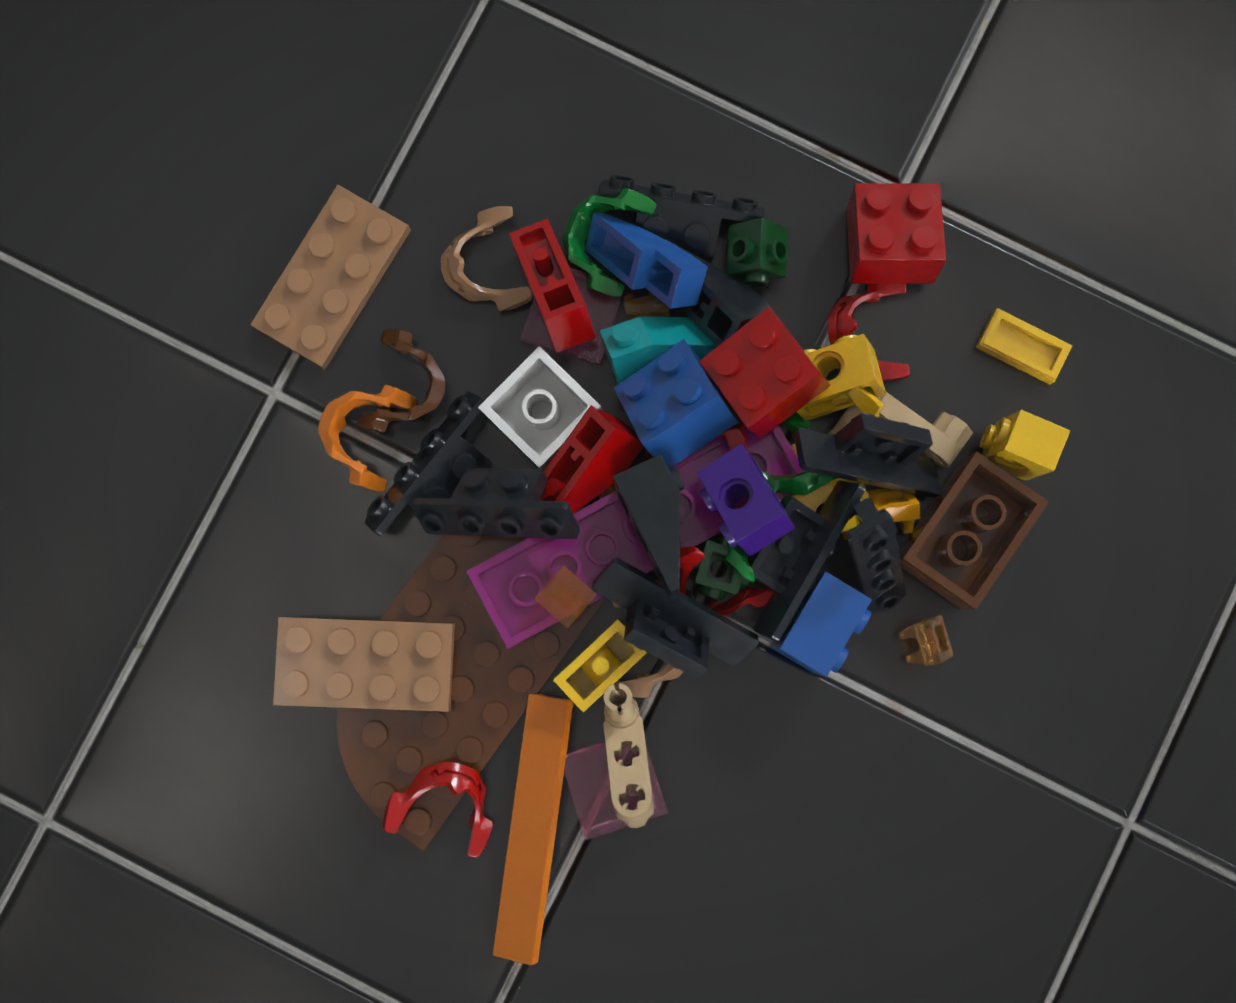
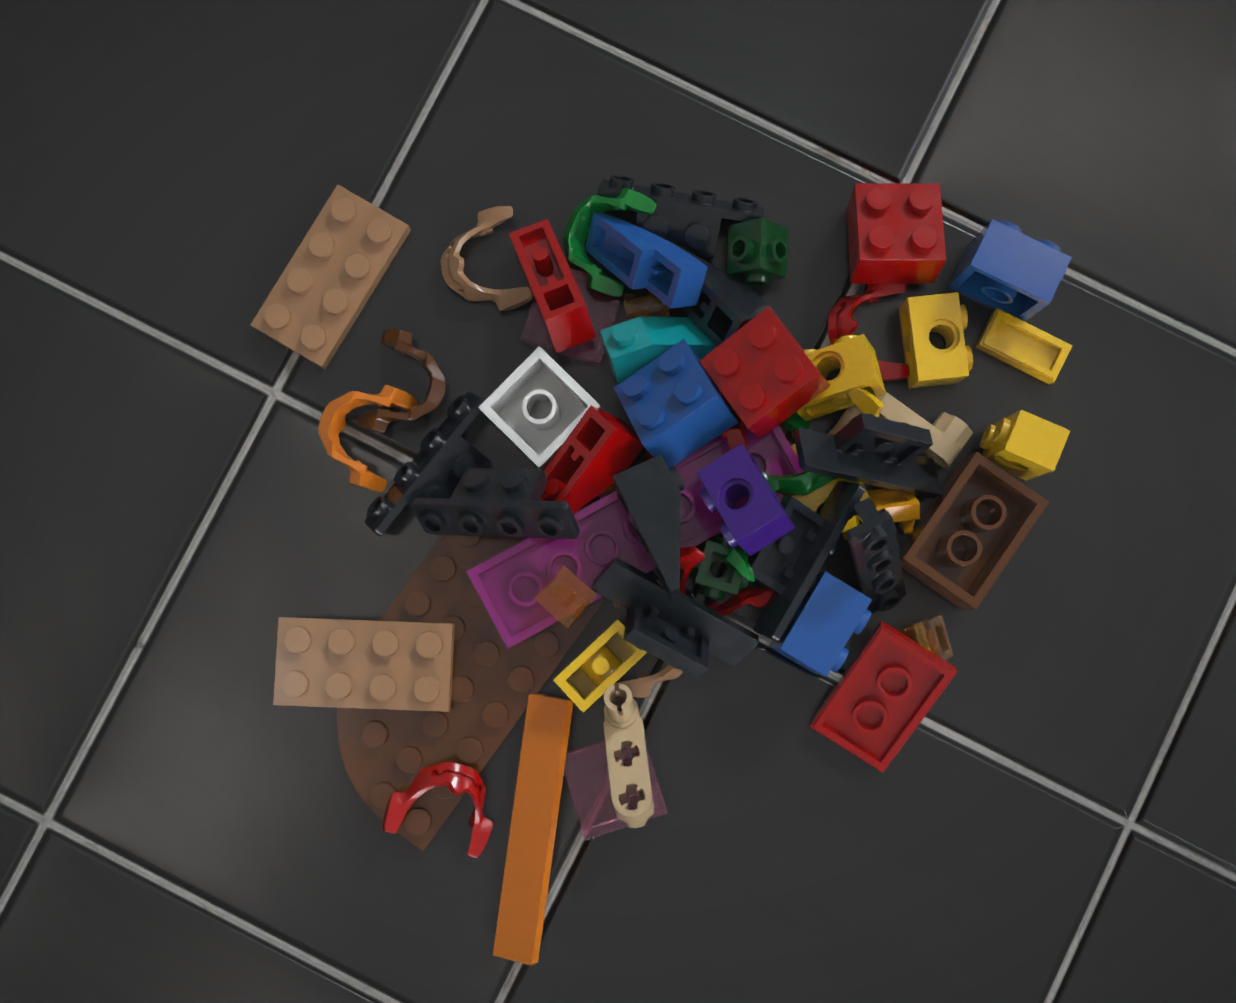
none -> red tile [810,621,957,773]
none -> yellow brick [898,292,973,389]
none -> blue brick [947,219,1072,321]

